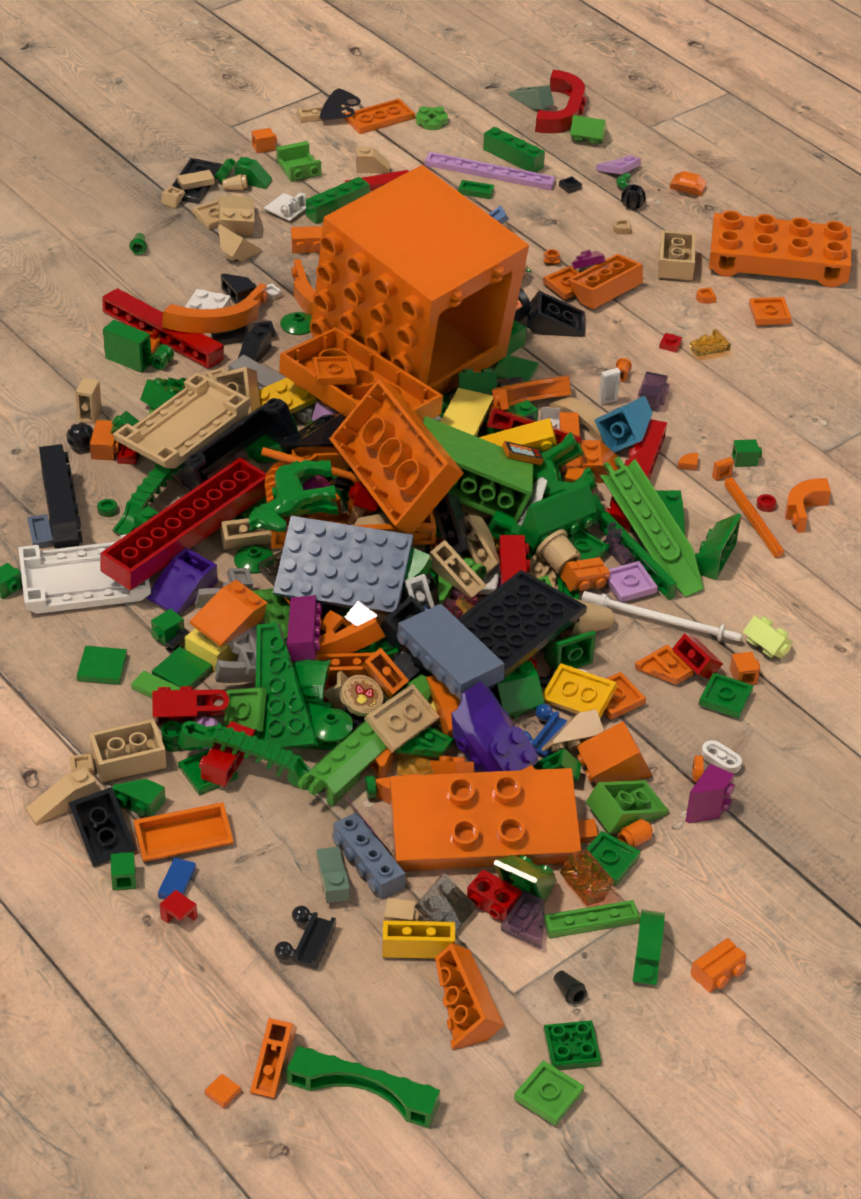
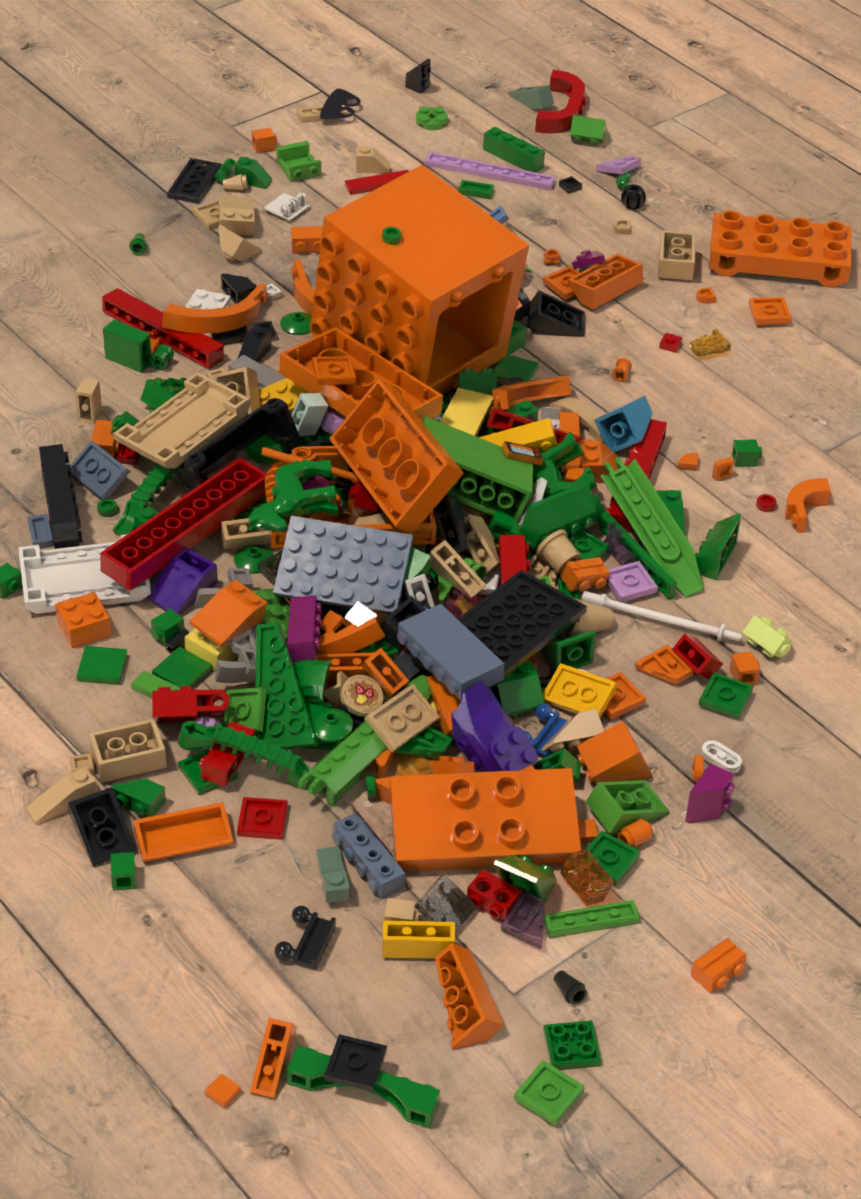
black piece [66,422,93,451] -> none
blue tile [158,858,196,899] -> none
red panel [159,890,198,924] -> none
tan slope [161,186,185,208] -> none
green wheel [161,721,182,752] -> none
tan tile [177,170,215,190] -> none
black slope [278,413,345,447] -> none
green brick [306,177,370,224] -> none
orange tile [344,98,415,134] -> none
white tile [598,368,621,405] -> none
green arch [632,909,665,985] -> none
brick [638,371,670,412] -> none
orange slope [669,171,707,196] -> none
orange axle [724,477,784,558] -> none
none -> orange brick [55,592,111,648]
none -> sand blue tile [70,440,130,500]
none -> red tile [237,797,288,840]
none -> light aqua brick [291,393,328,436]
none -> black tile [324,1034,387,1092]
none -> green tile [382,227,402,245]
none -> black slope [405,59,431,94]

